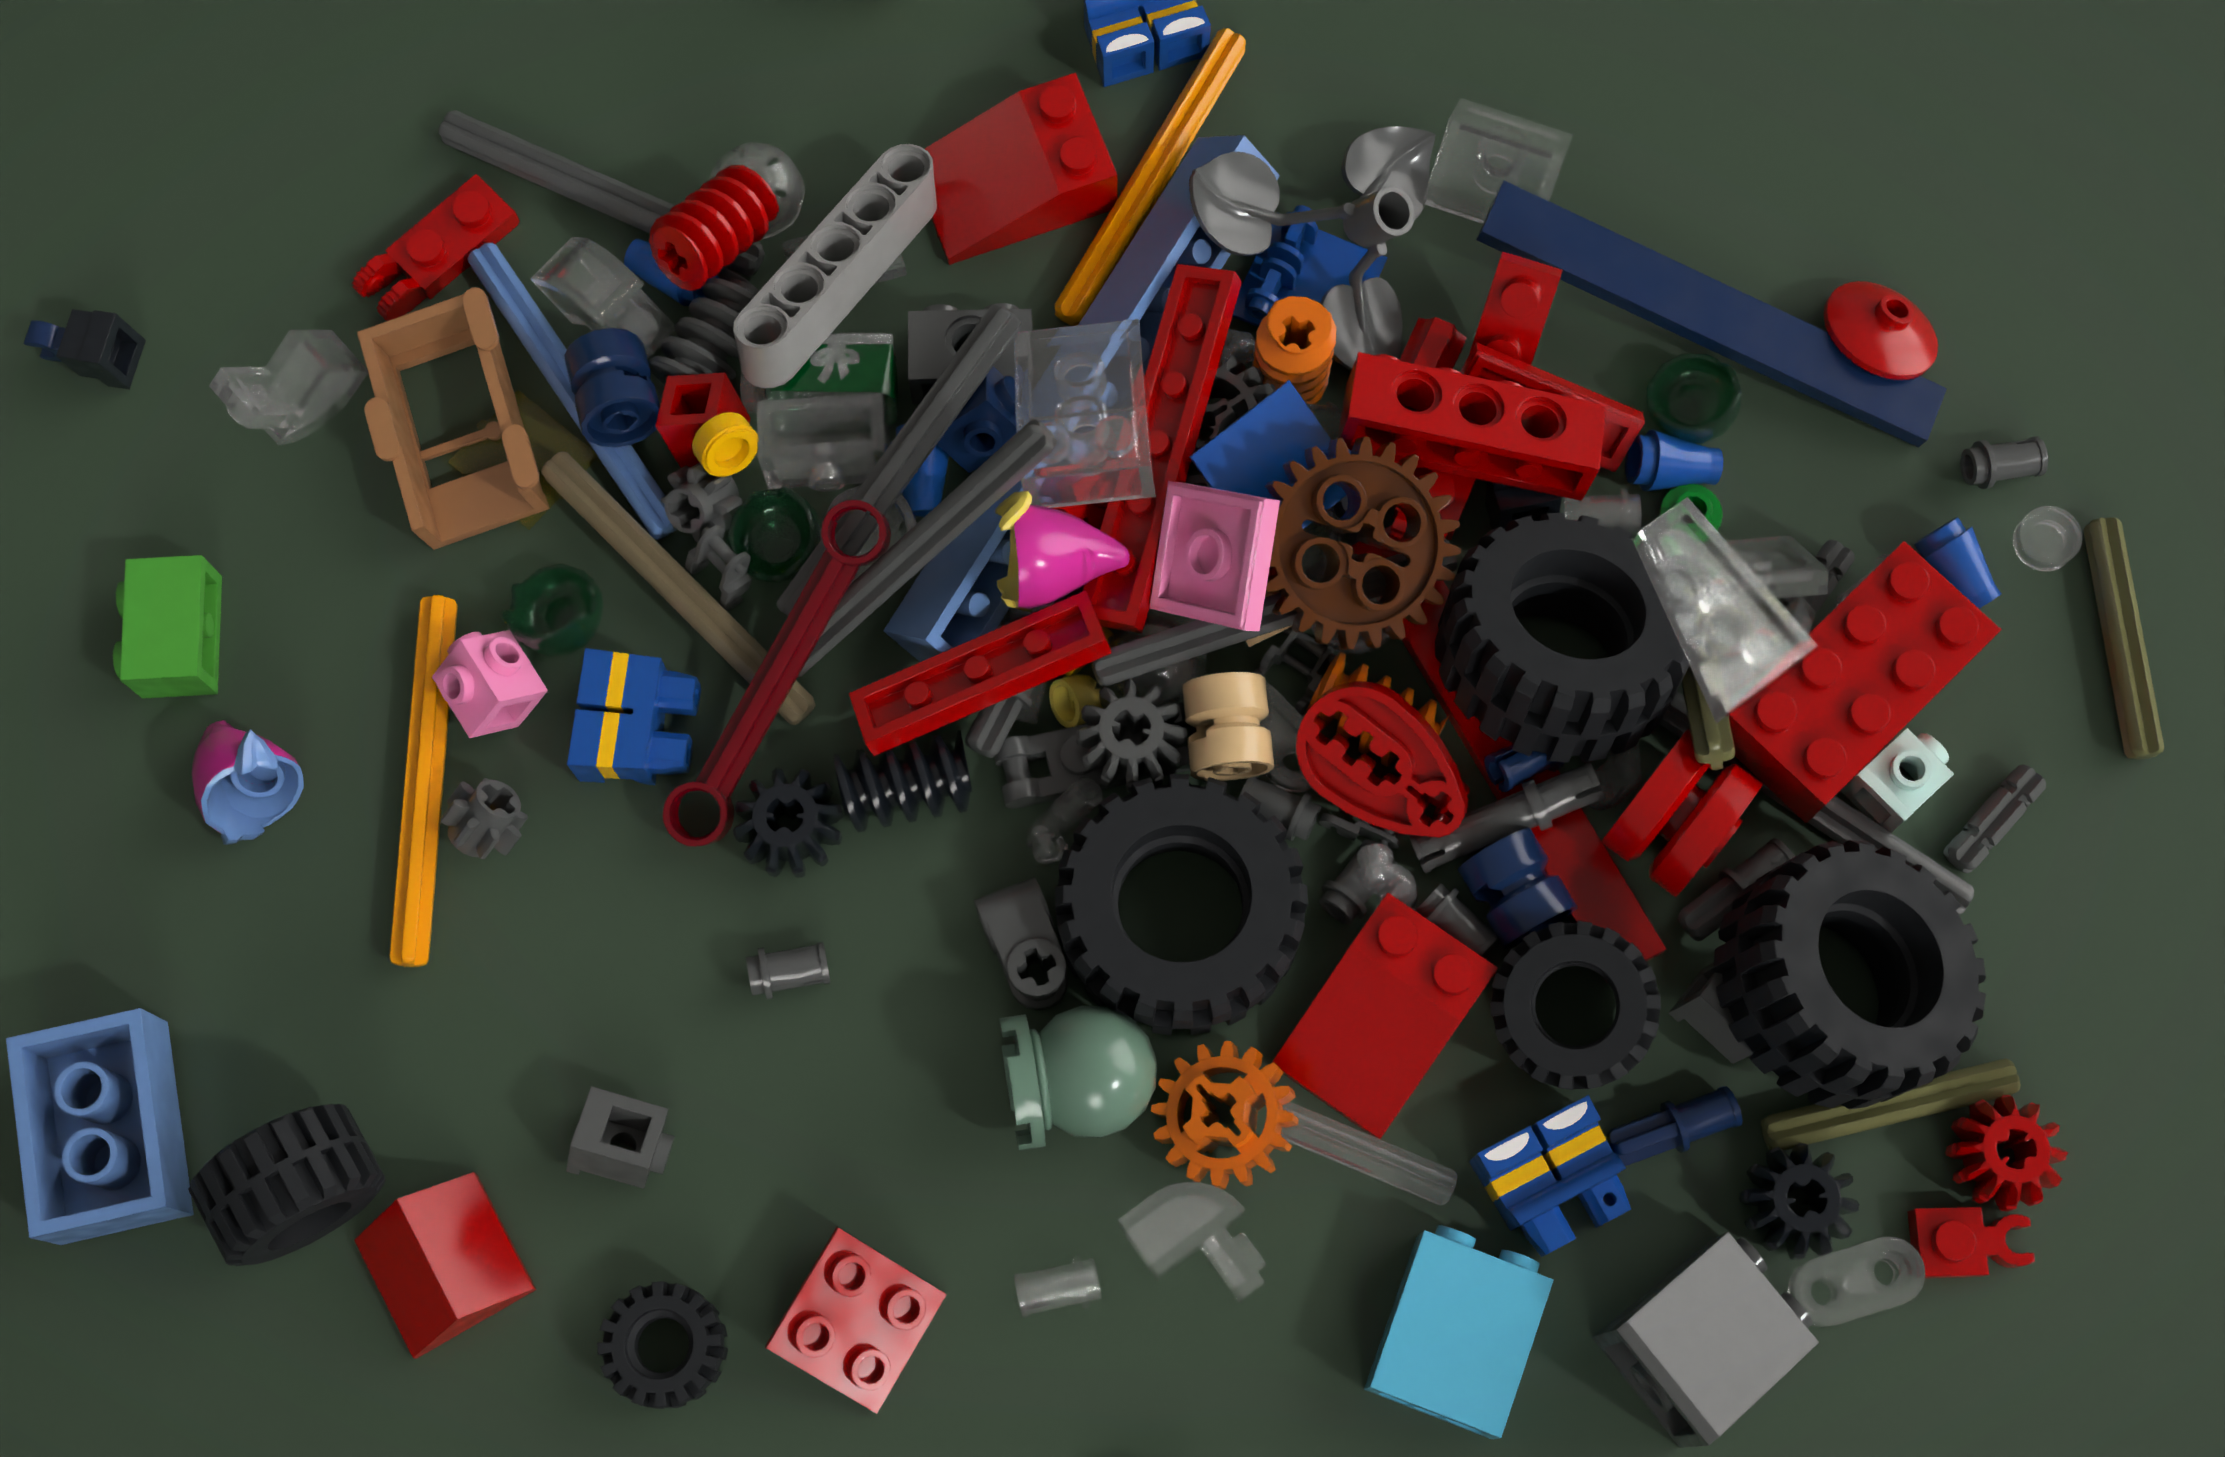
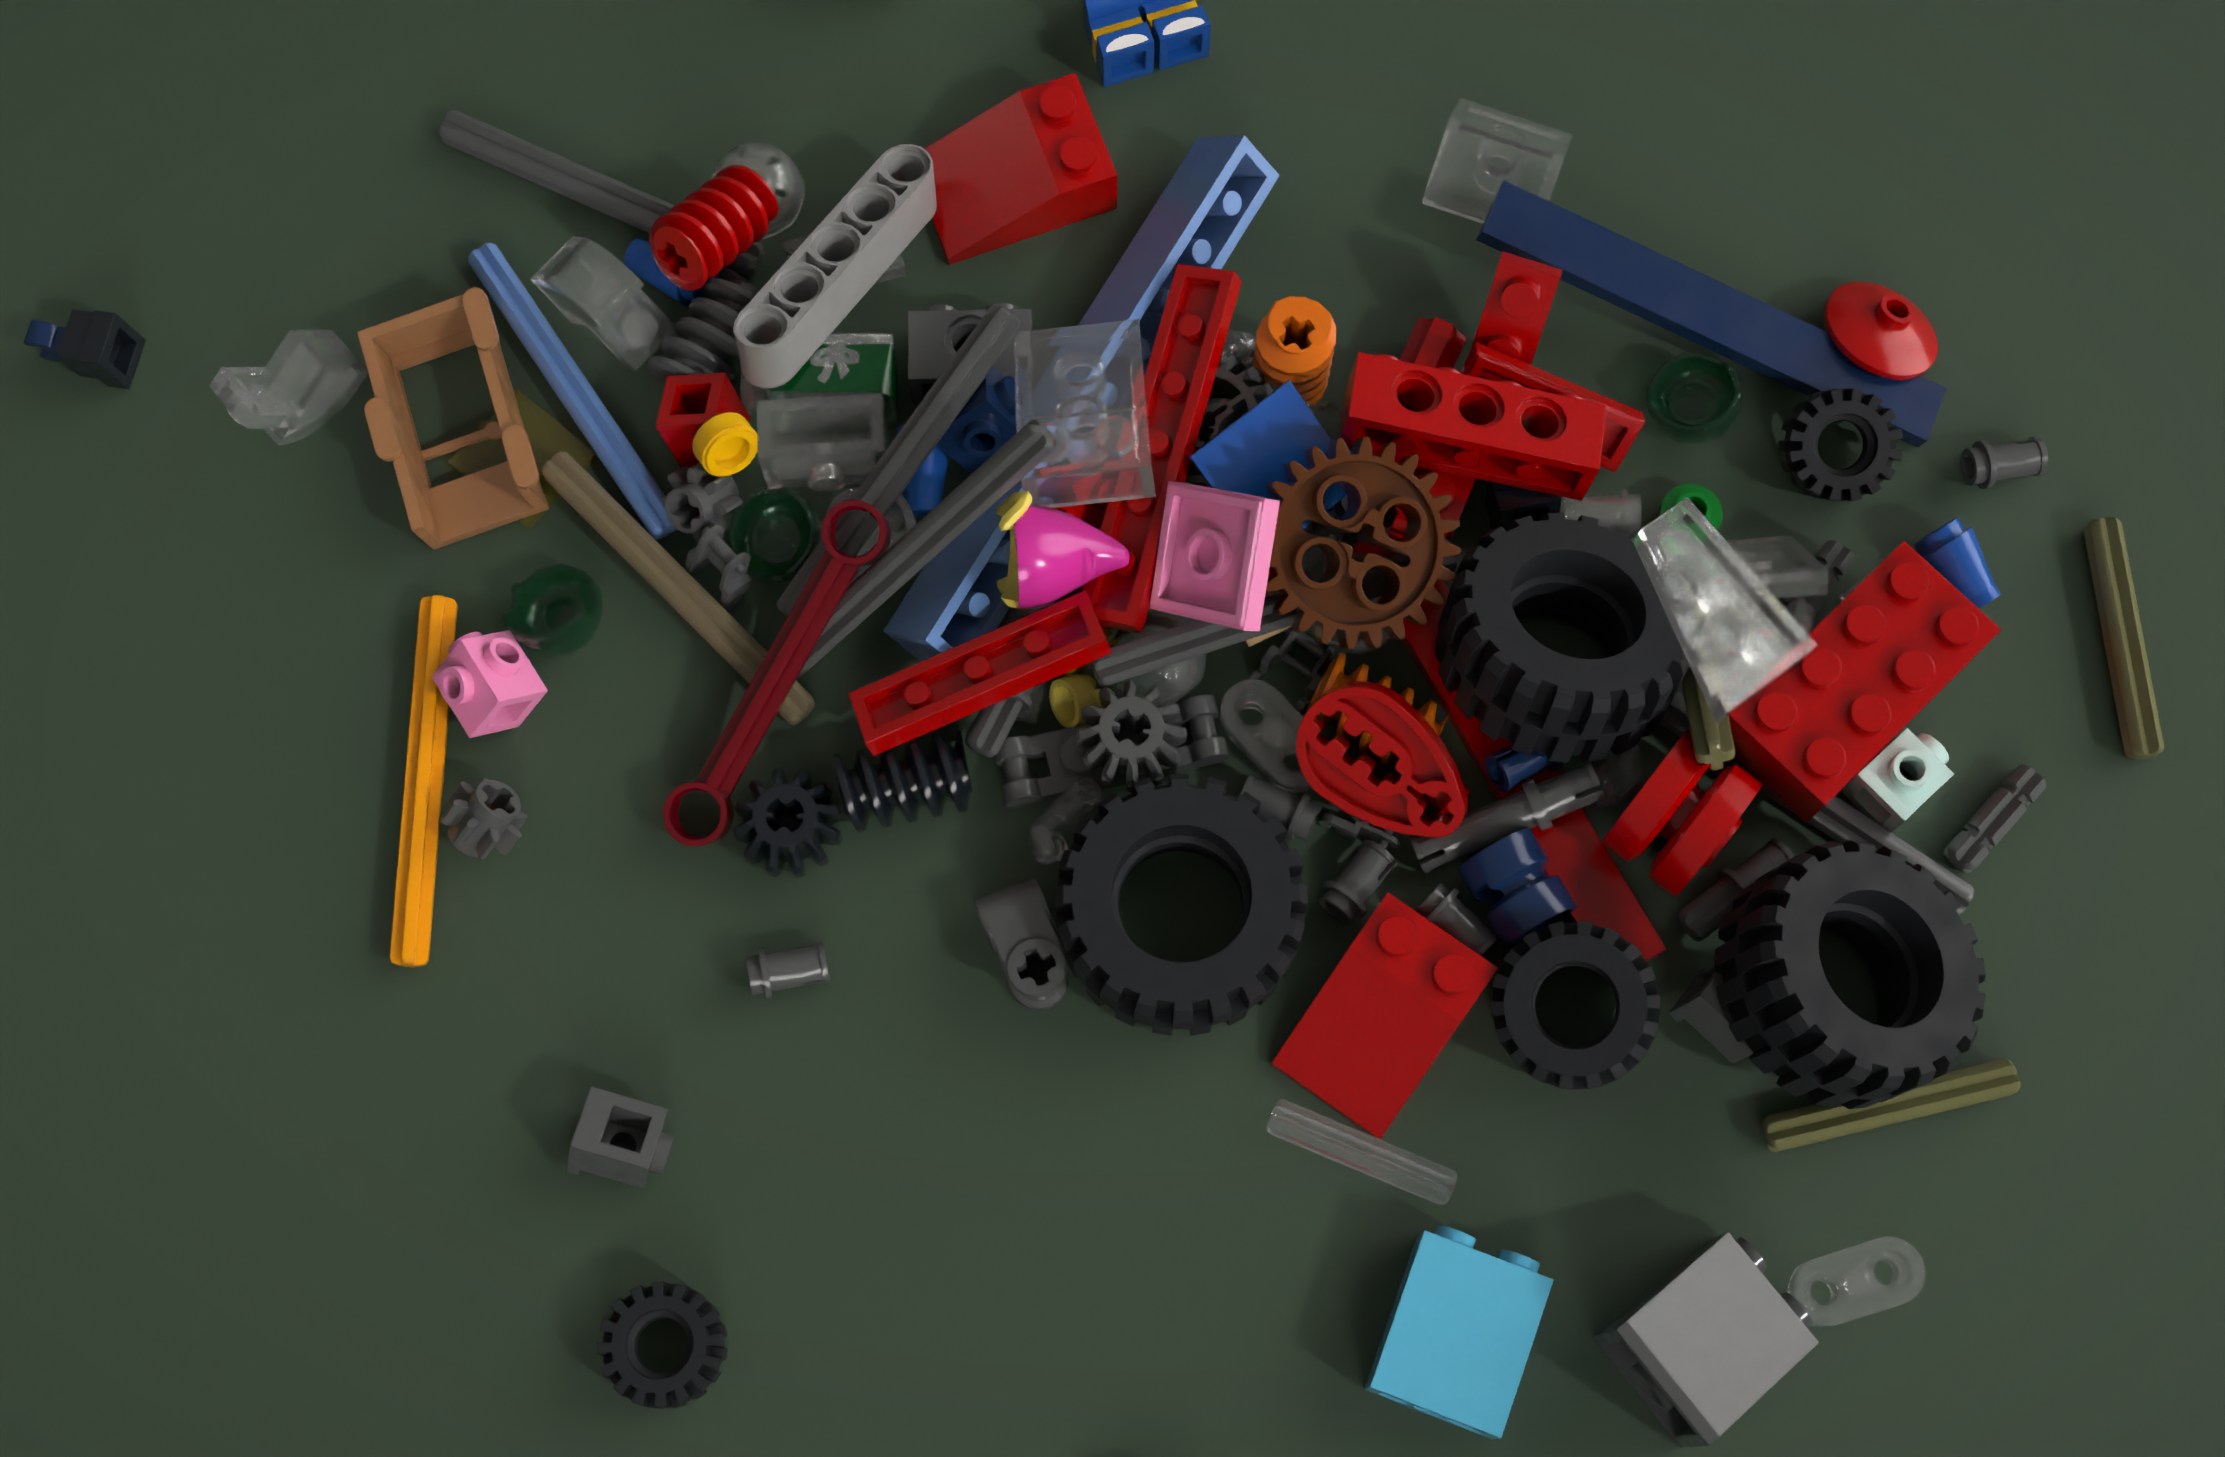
medium blue brick [6,1008,194,1245] -> none
bright green brick [113,555,222,699] -> none
black tyre [188,1104,386,1266] -> none
medium blue hat [192,720,304,845] -> none
red hinge [352,174,520,321] -> none
red slope [354,1172,536,1359] -> none
dark blue wheel [564,328,660,447] -> none
blue hips [567,648,701,785] -> none
hinge [765,1227,947,1414] -> none
sand green tile [999,1006,1157,1151] -> none
clear pin [1014,1255,1102,1318] -> none
light orange axle [1055,28,1246,328] -> none
clear brick [1118,1182,1266,1303] -> none
orange gear [1151,1041,1299,1190] -> none
tan wheel [1182,672,1274,781] -> none
dark grey plant [1189,126,1436,371] -> none
blue hinge [1232,205,1388,327] -> none
clear arm [1355,844,1418,910] -> none
blue hips [1469,1095,1631,1257] -> none
dark blue axle [1607,1086,1743,1166] -> none
blue cone [1625,429,1723,491] -> none
black gear [1739,1143,1860,1260] -> none
red plate [1907,1207,2035,1279] -> none
red gear [1945,1095,2068,1211] -> none
clear tile [2013,506,2082,572] -> none
none -> black tyre [1778,388,1903,502]

